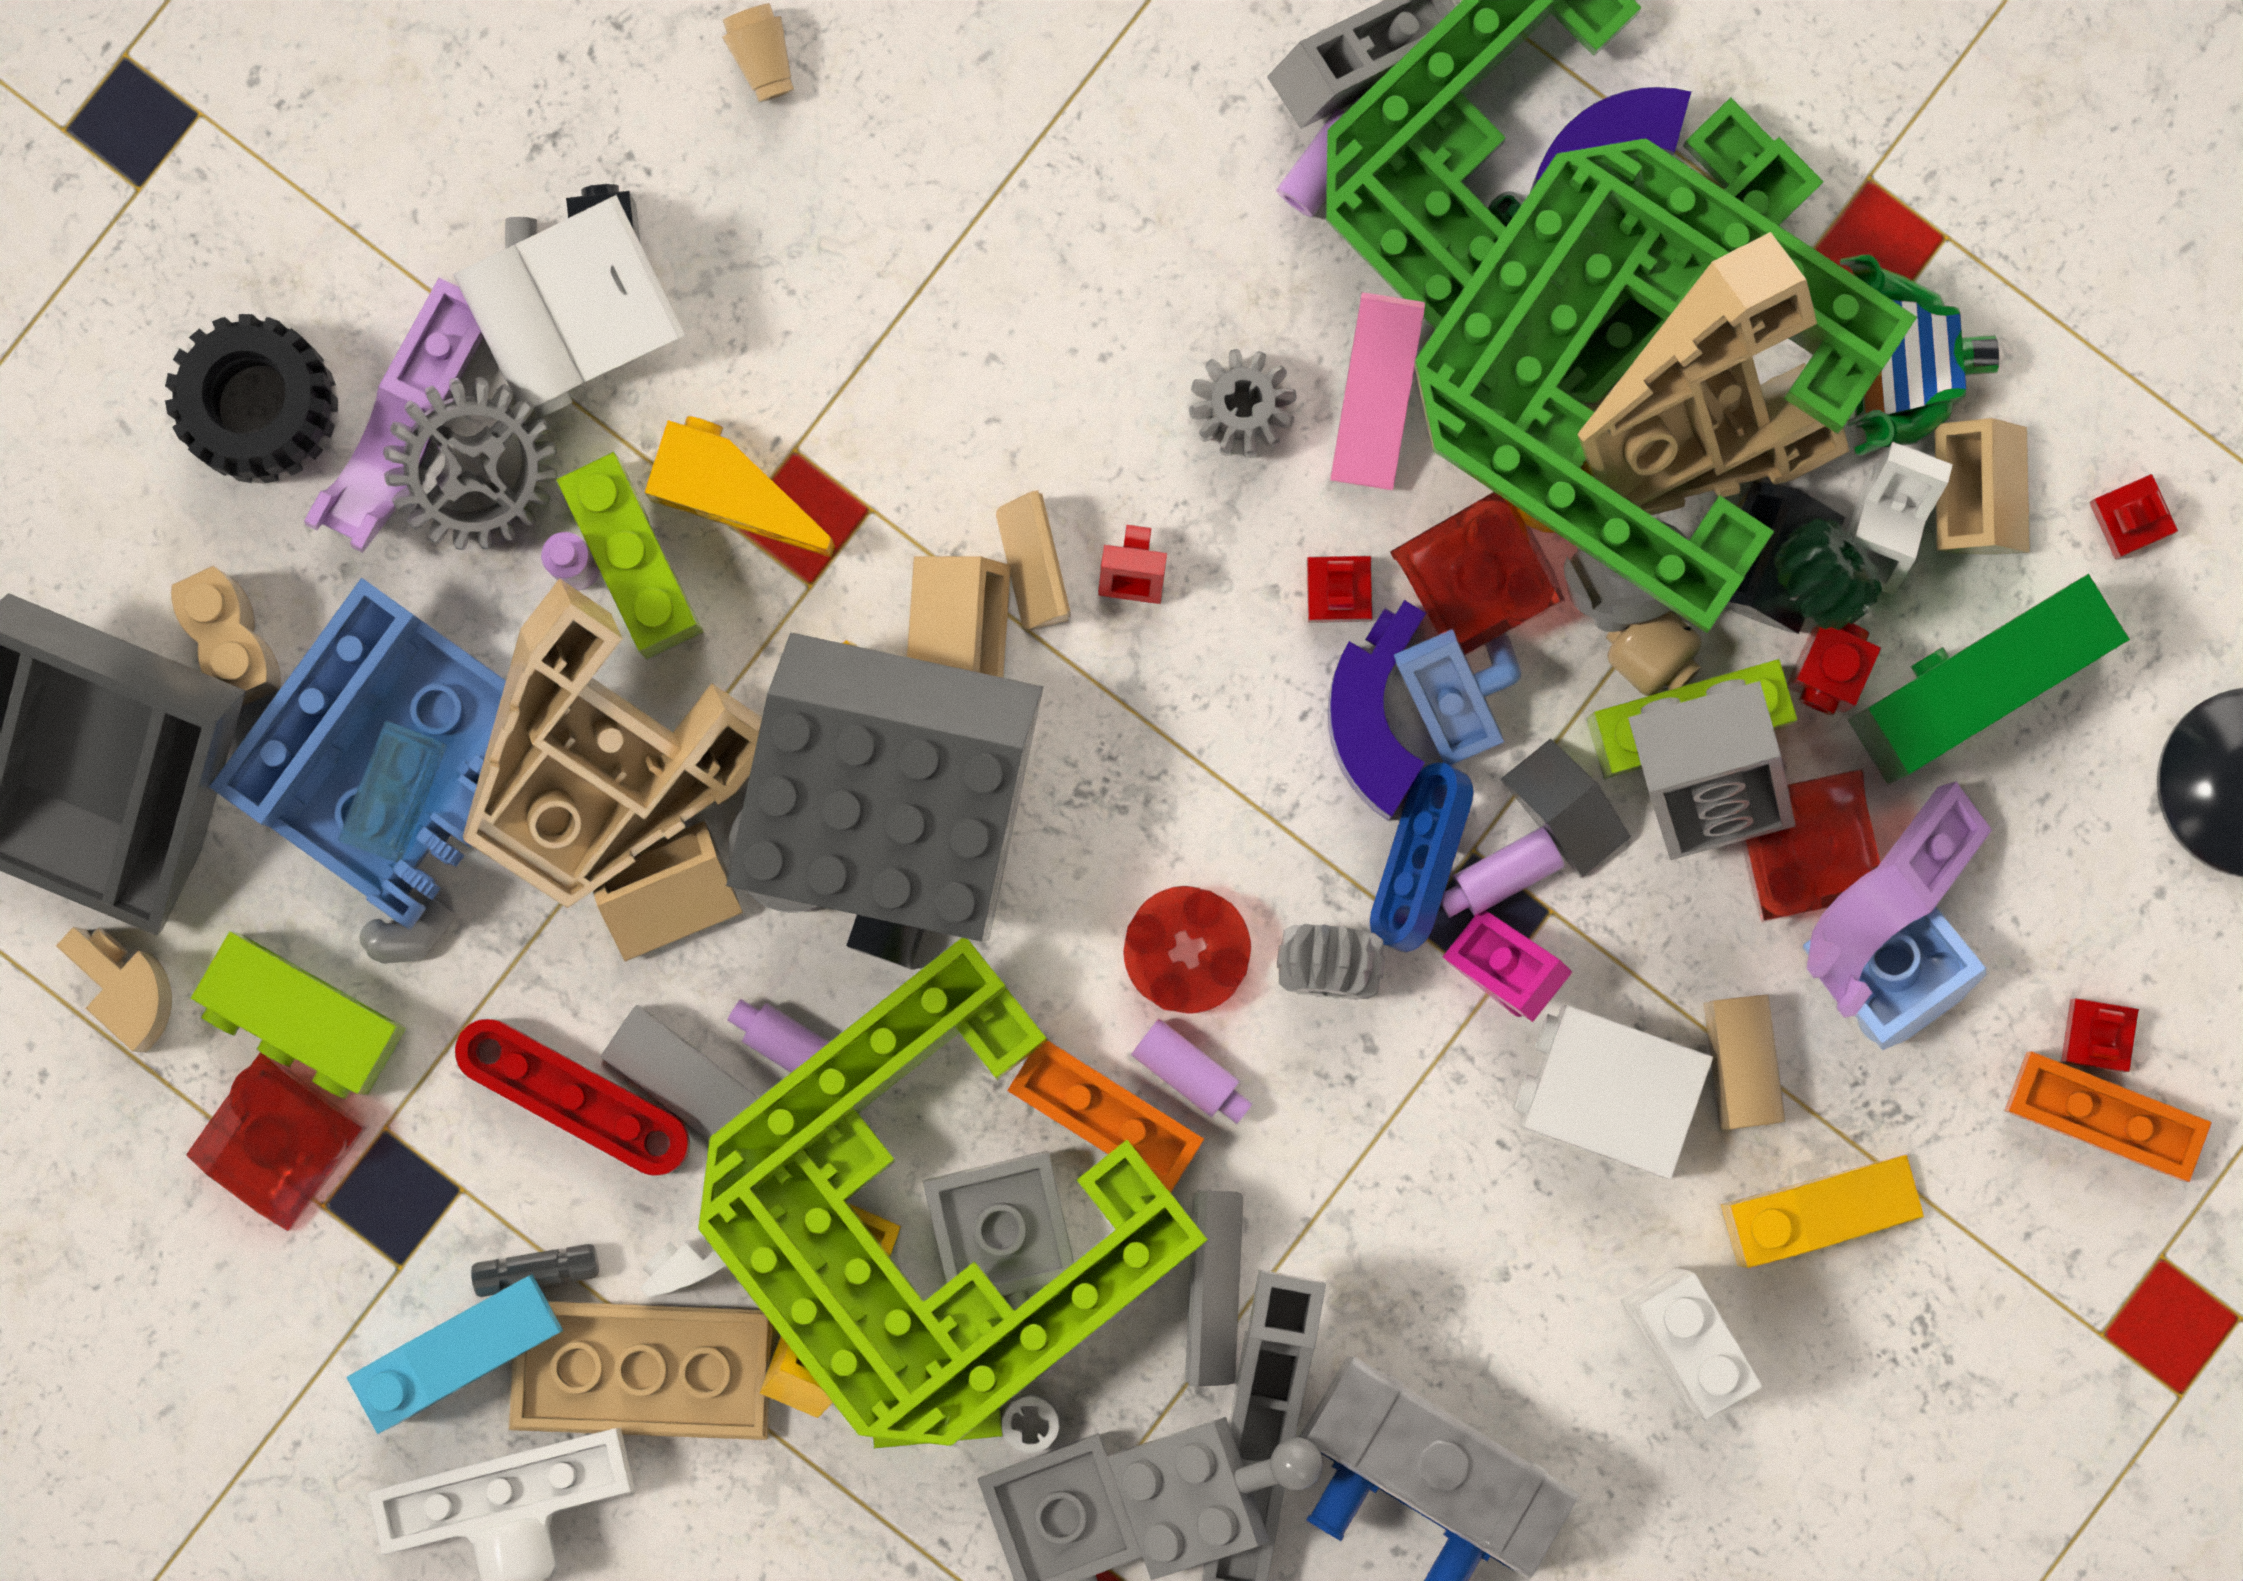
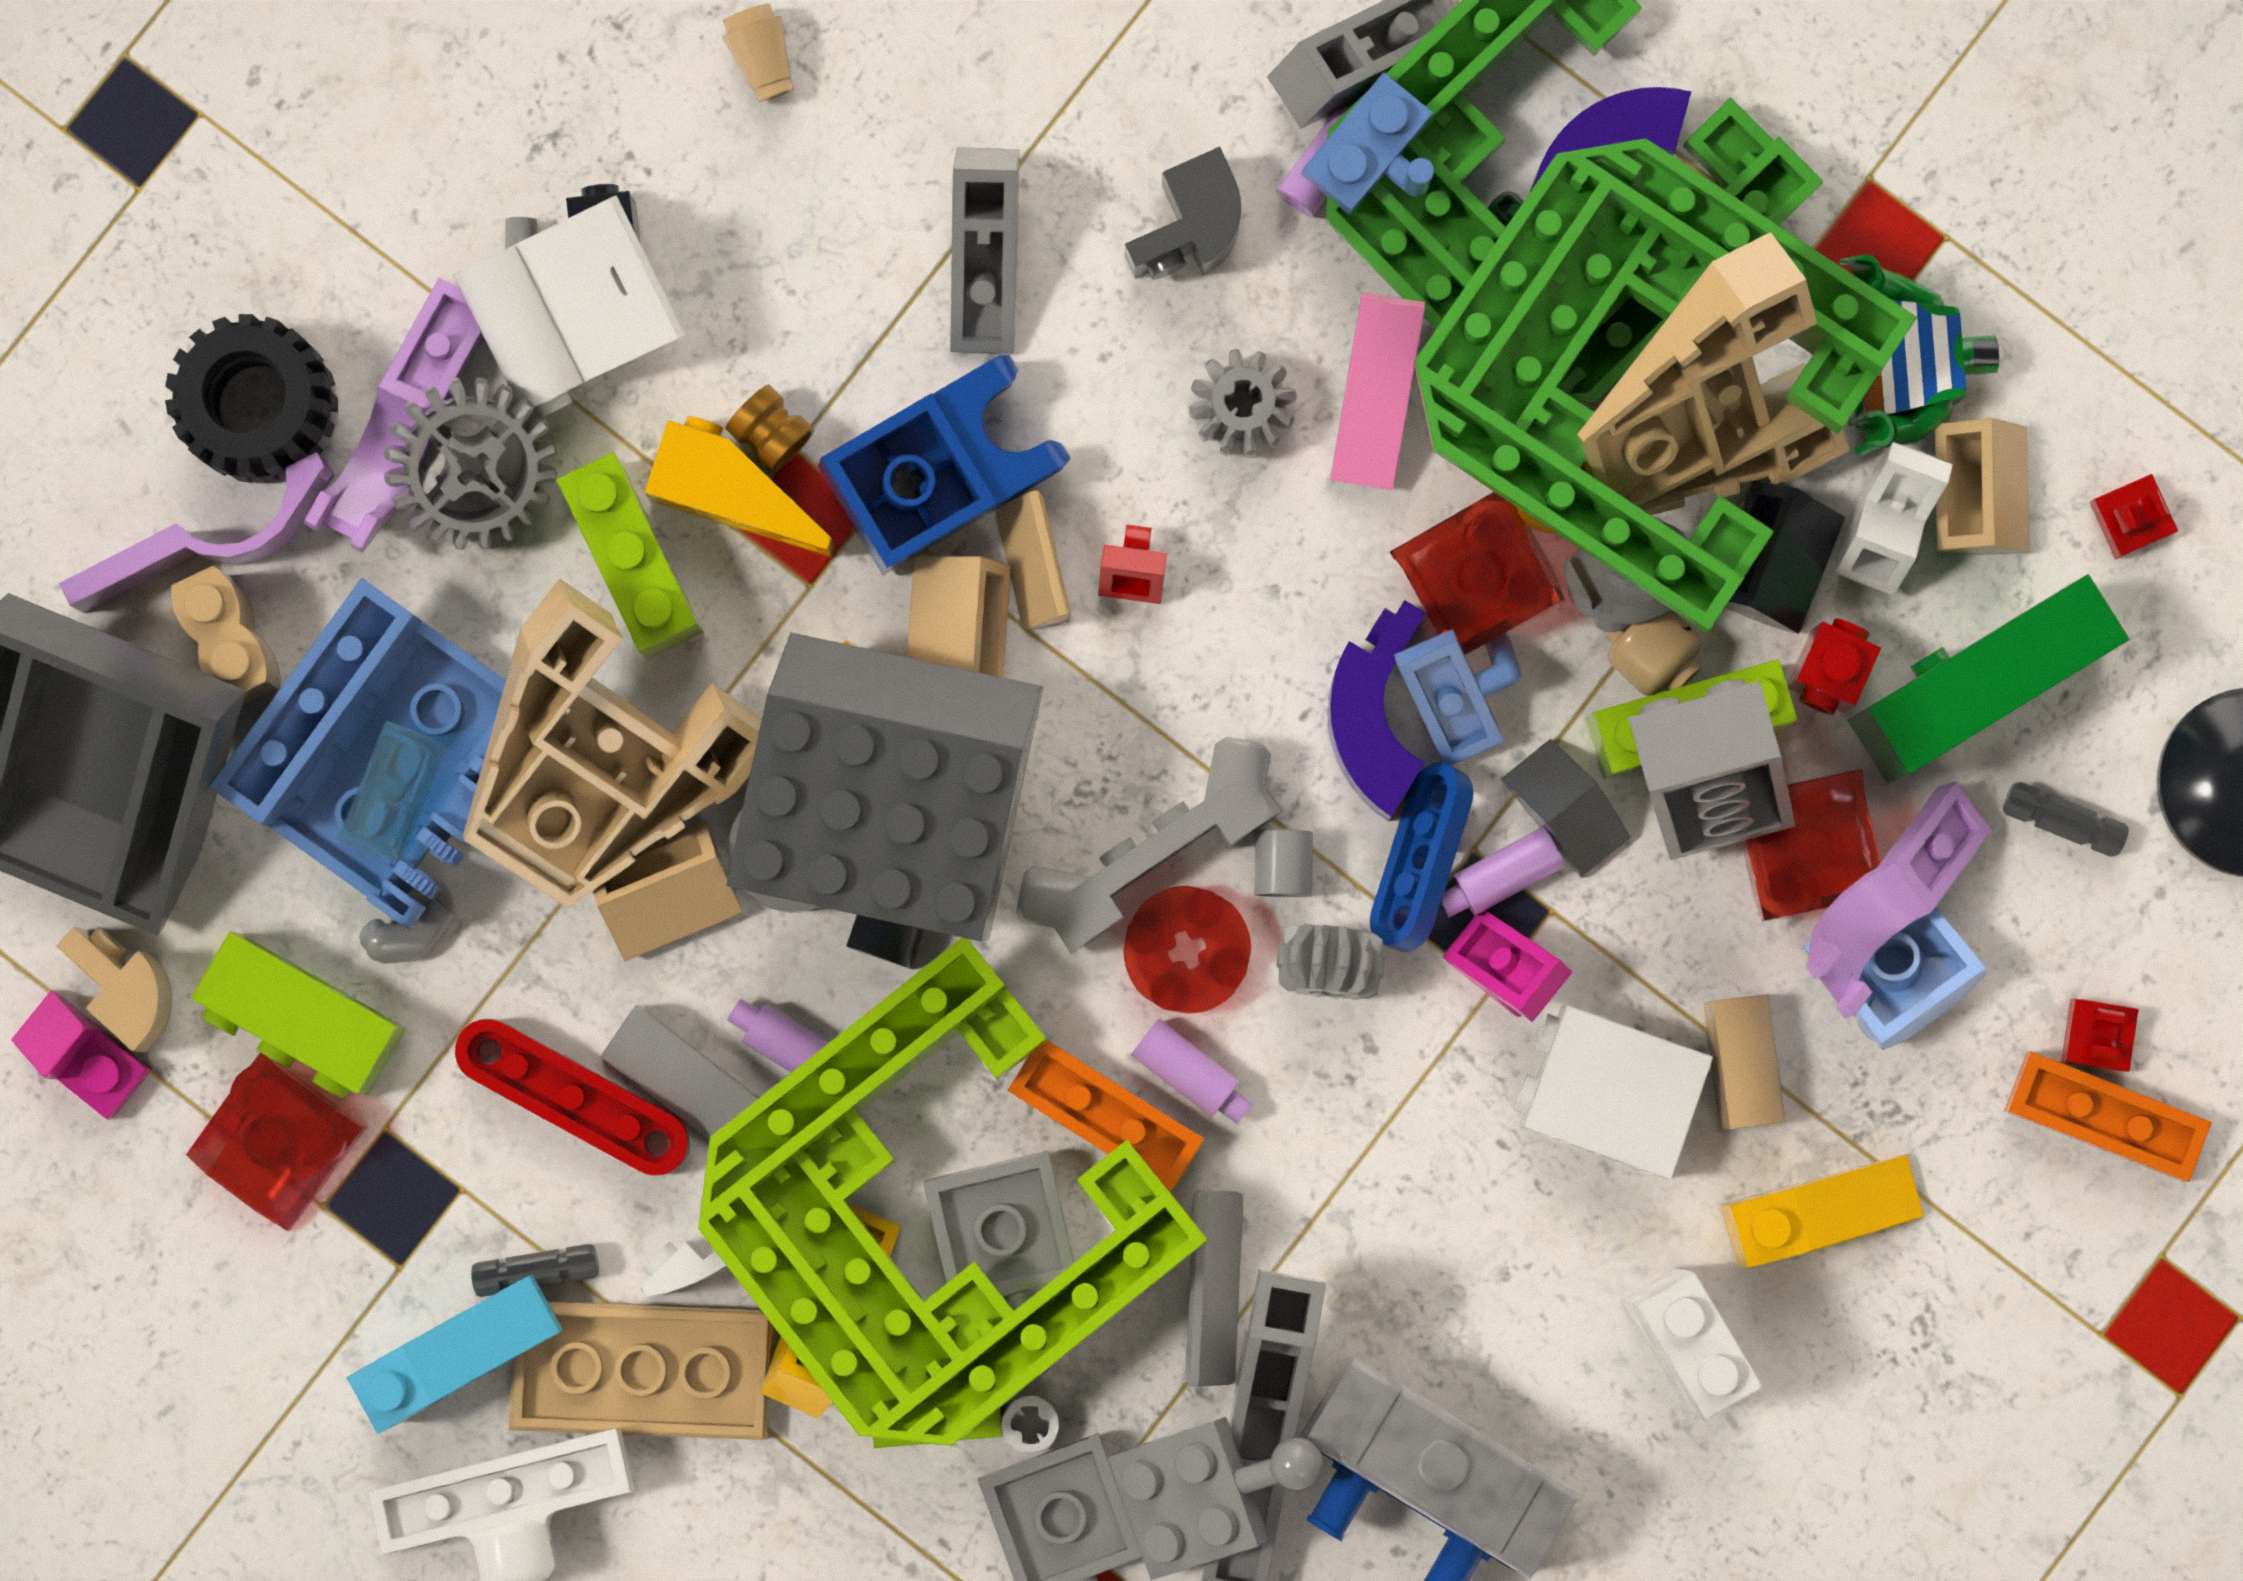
lavender cylinder [541,532,600,591] -> none
red tile [1306,556,1372,623] -> none
clear green gear [1773,518,1882,630] -> none
none -> dark pink slope [11,990,153,1120]
none -> lavender piece [59,452,334,613]
none -> pearl gold wheel [725,384,815,474]
none -> blue brick [818,355,1071,575]
none -> light grey slope [950,147,1020,354]
none -> light grey plate [1016,737,1283,954]
none -> dark grey brick [1125,146,1241,280]
none -> light grey beam [1255,830,1313,897]
none -> medium blue plate [1301,72,1434,215]
none -> dark grey axle [2003,782,2129,857]

